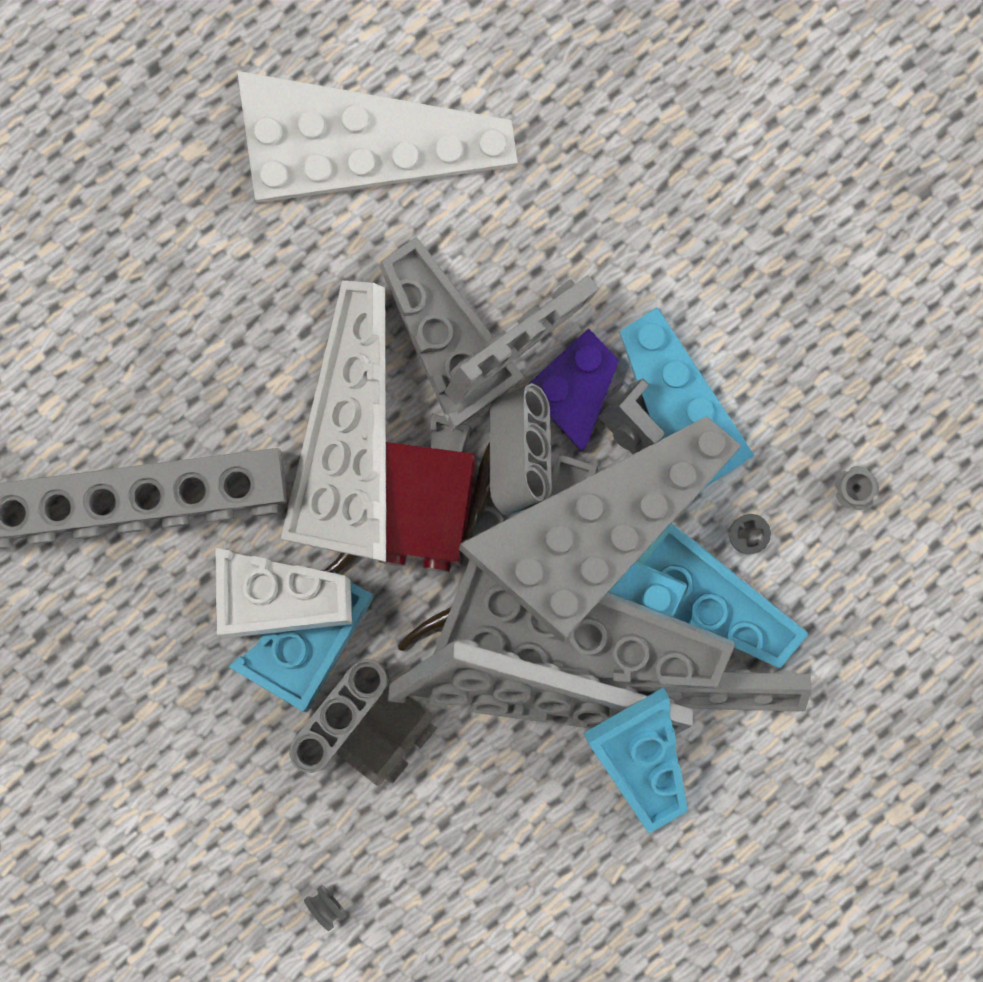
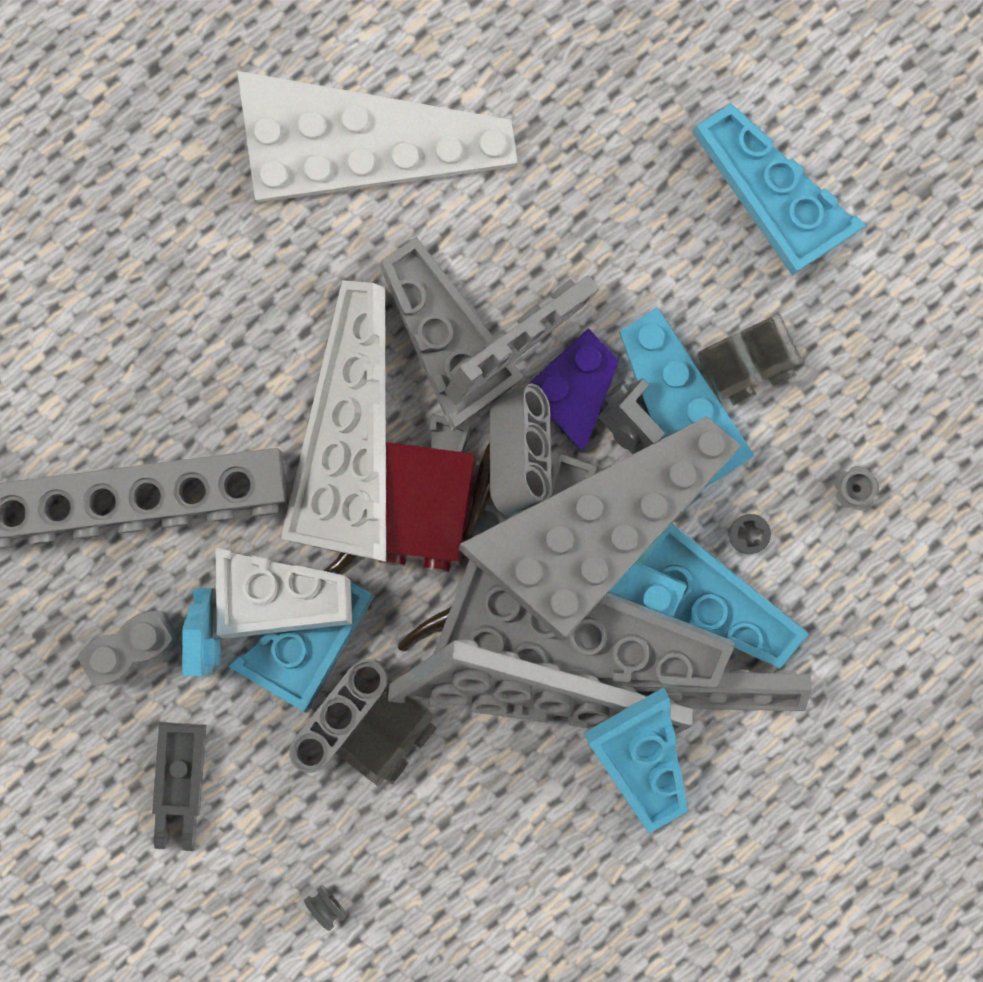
none -> light grey brick [77,611,180,686]
none -> dark grey hinge [152,722,207,851]
none -> medium azure wing [182,588,221,676]
none -> medium azure wing [692,103,867,276]
none -> clear smoke brick [696,314,803,406]

